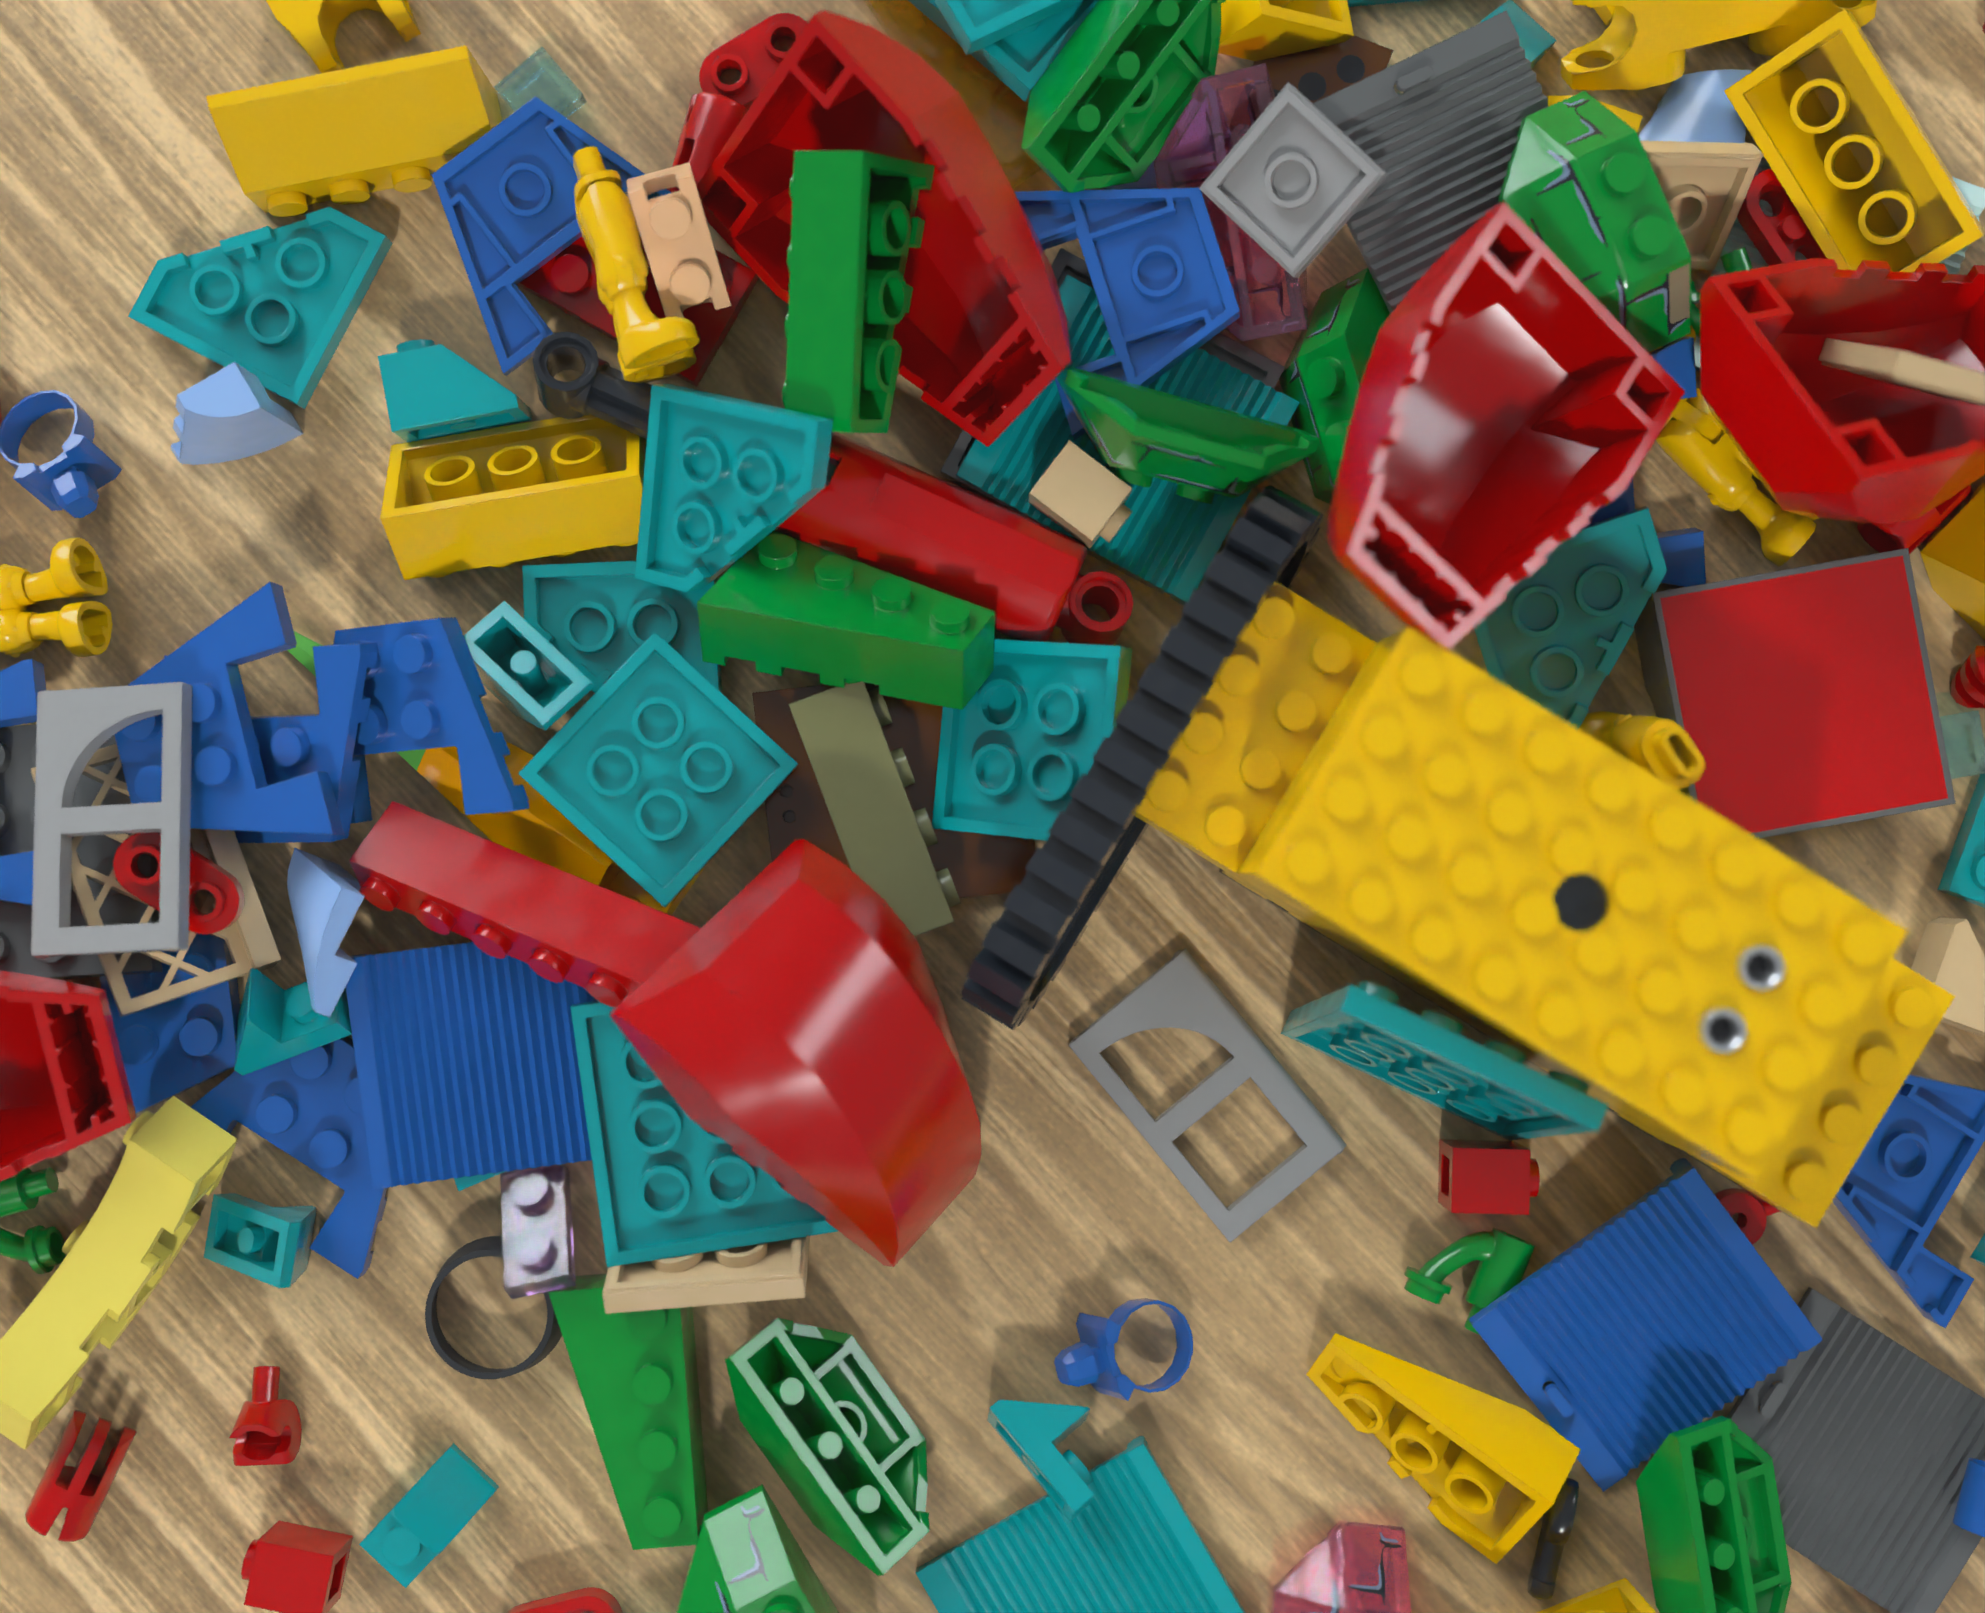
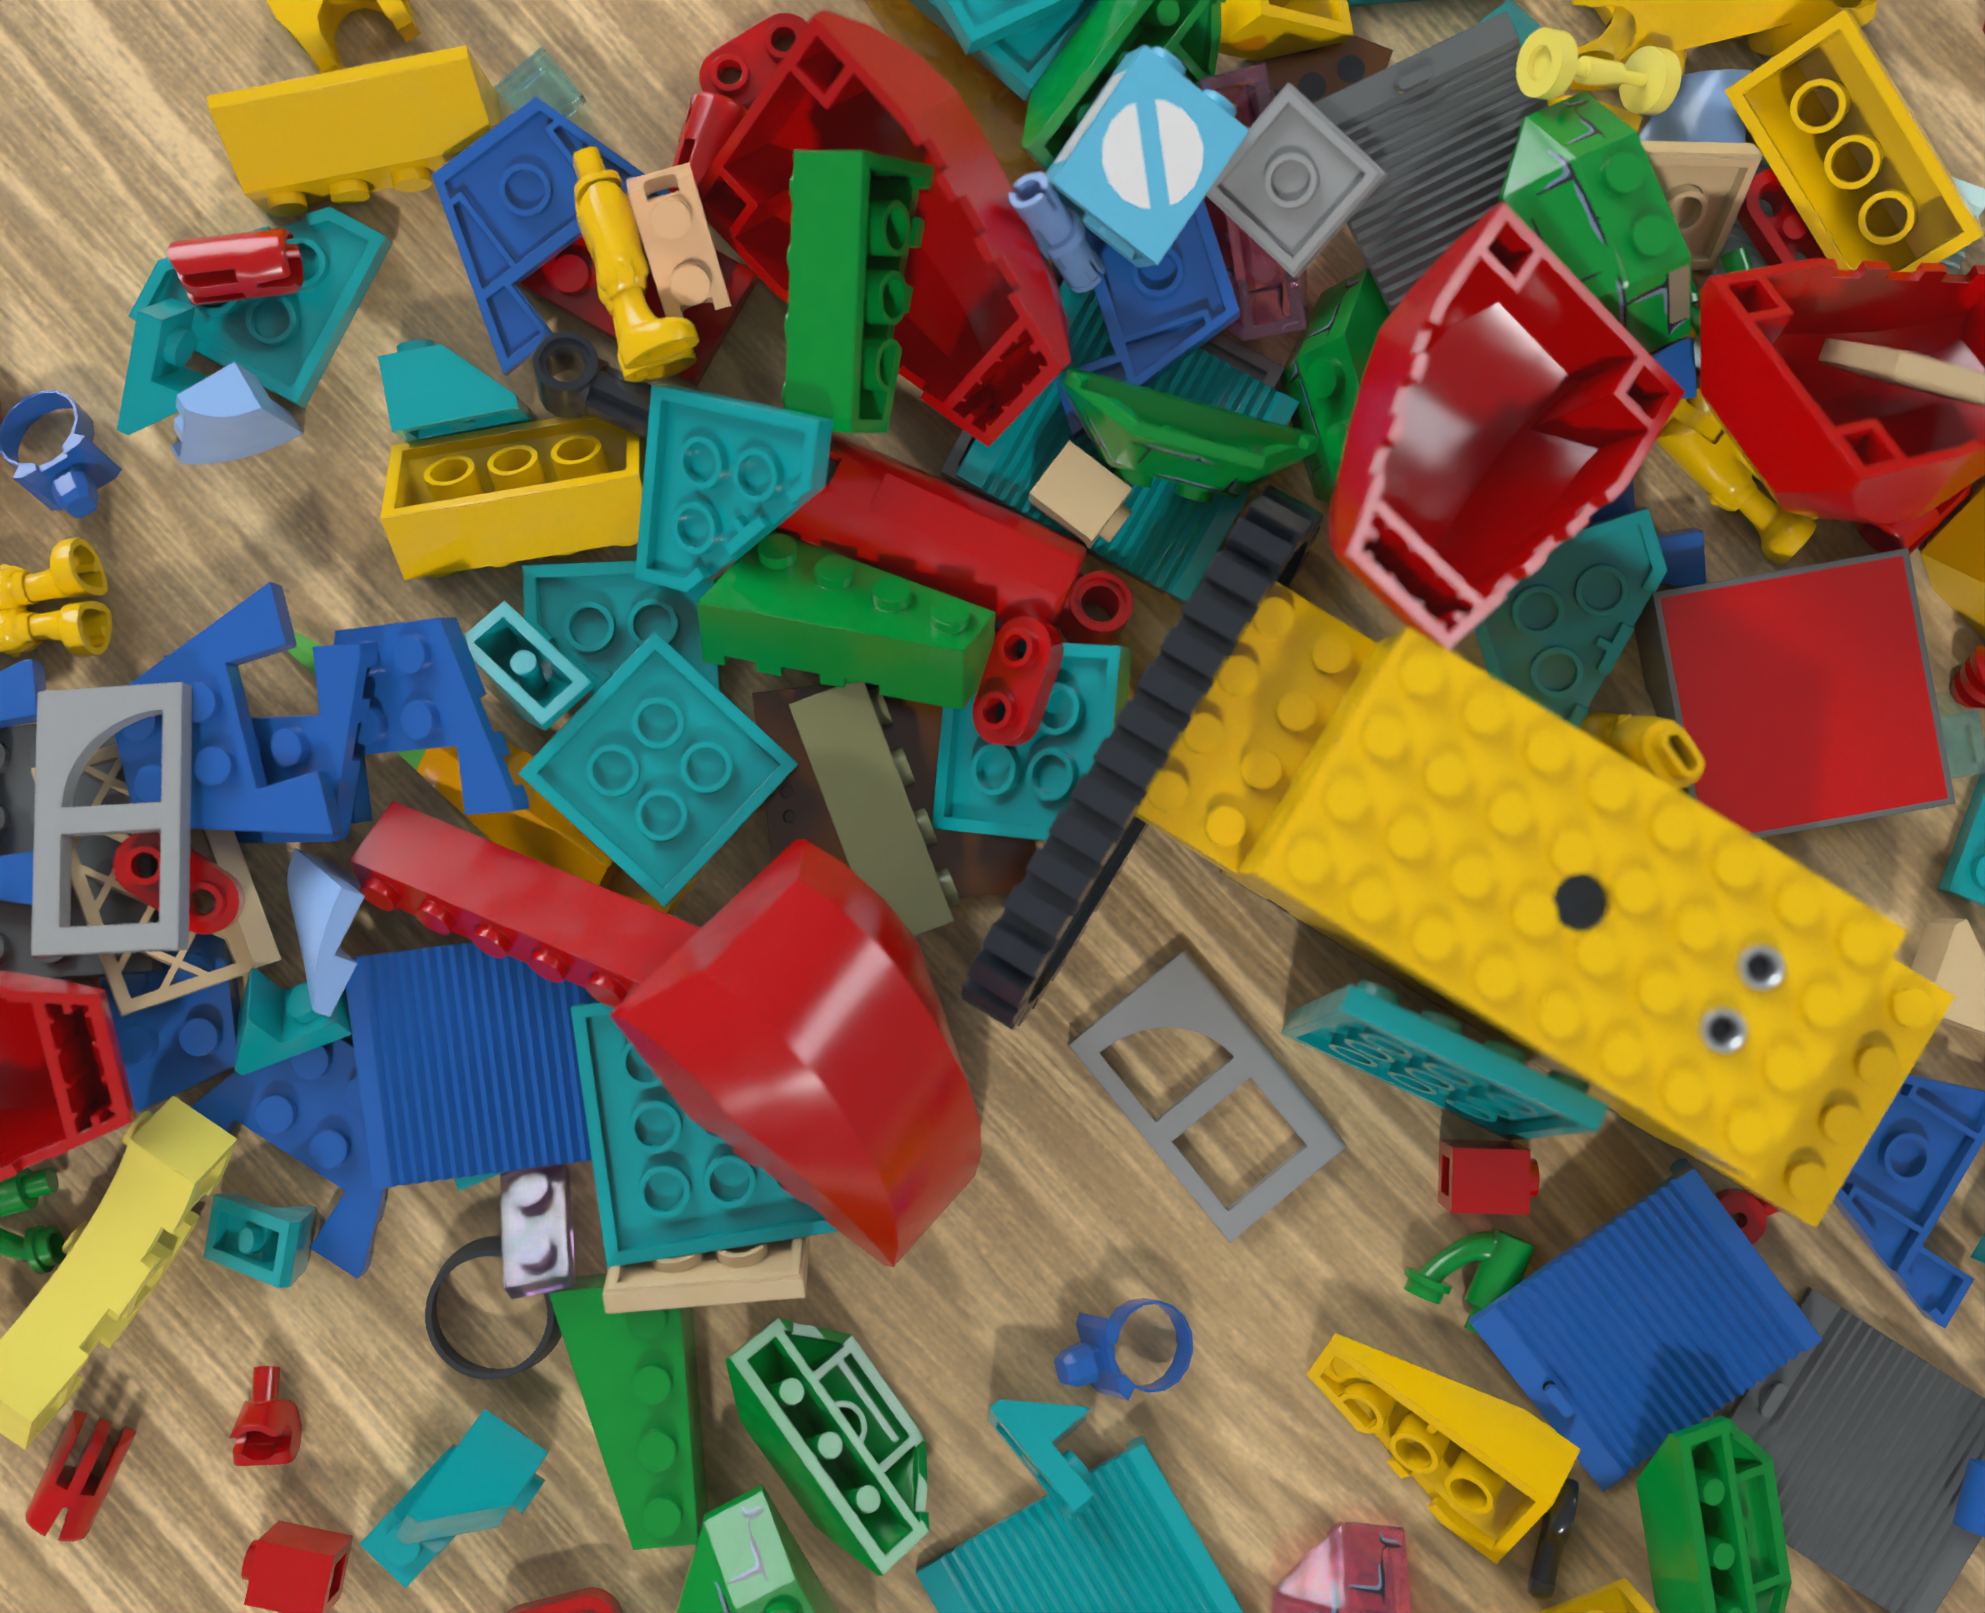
none -> teal slope [117,298,208,435]
none -> red arm [167,228,304,305]
none -> teal slope [395,1409,549,1544]
none -> red plate [972,616,1063,746]
none -> medium blue pin [1009,172,1106,293]
none -> medium azure brick [1044,45,1249,268]
none -> light yellow wheel [1516,27,1681,116]

